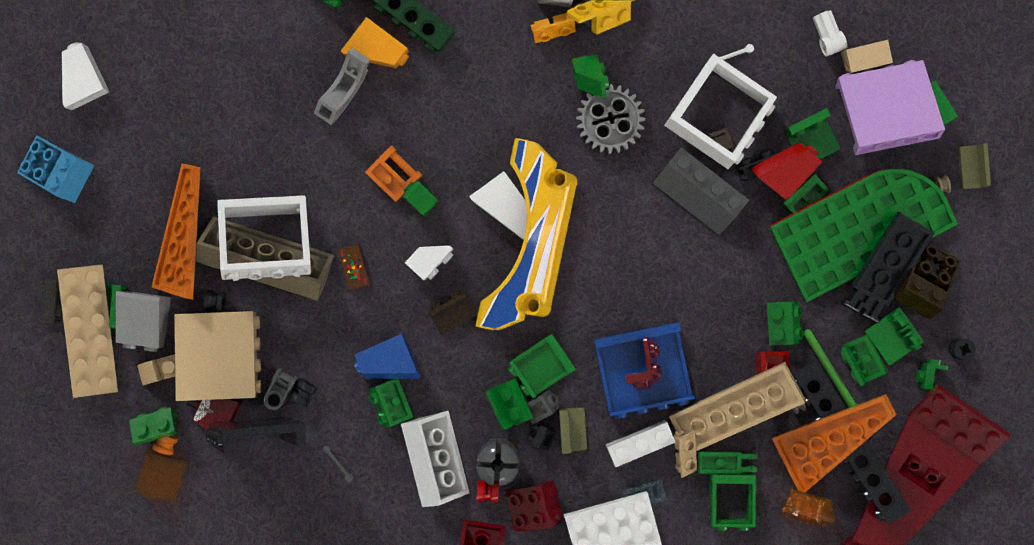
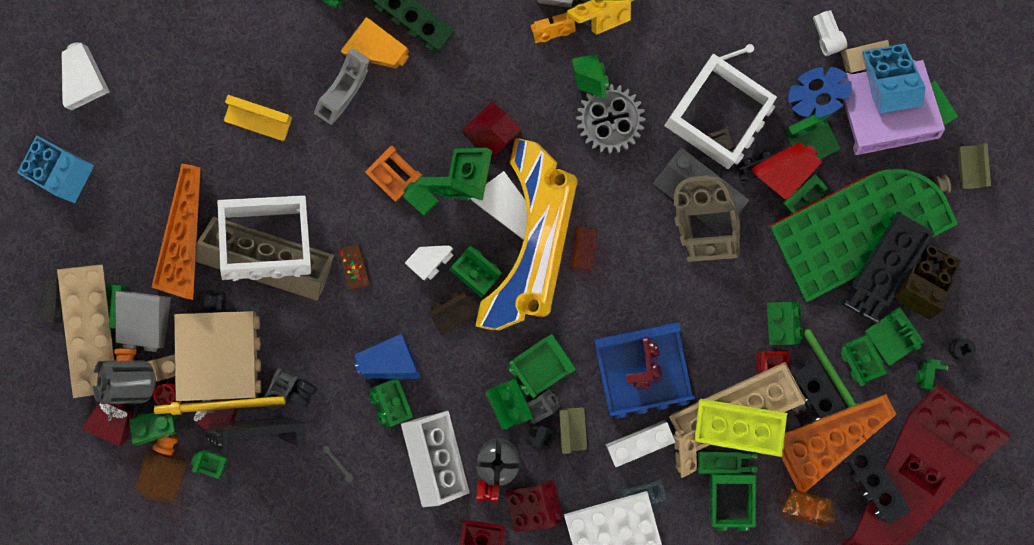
none -> dark red torso [82,402,134,446]
none -> dark grey cylinder [93,360,156,404]
none -> orange wheel [114,349,137,361]
none -> red wheel [153,383,176,405]
none -> yellow bar [154,396,285,415]
none -> green bracket [191,449,228,479]
none -> yellow panel [224,95,292,141]
none -> green bracket [417,148,492,200]
none -> green bracket [450,246,502,298]
none -> dark red slope [461,102,521,161]
none -> clear red slope [570,227,598,272]
none -> dark tan slope [674,175,740,262]
none -> neon yellow tile [695,399,788,457]
none -> blue piece [788,67,852,118]
none -> dark azure slope [862,44,925,114]

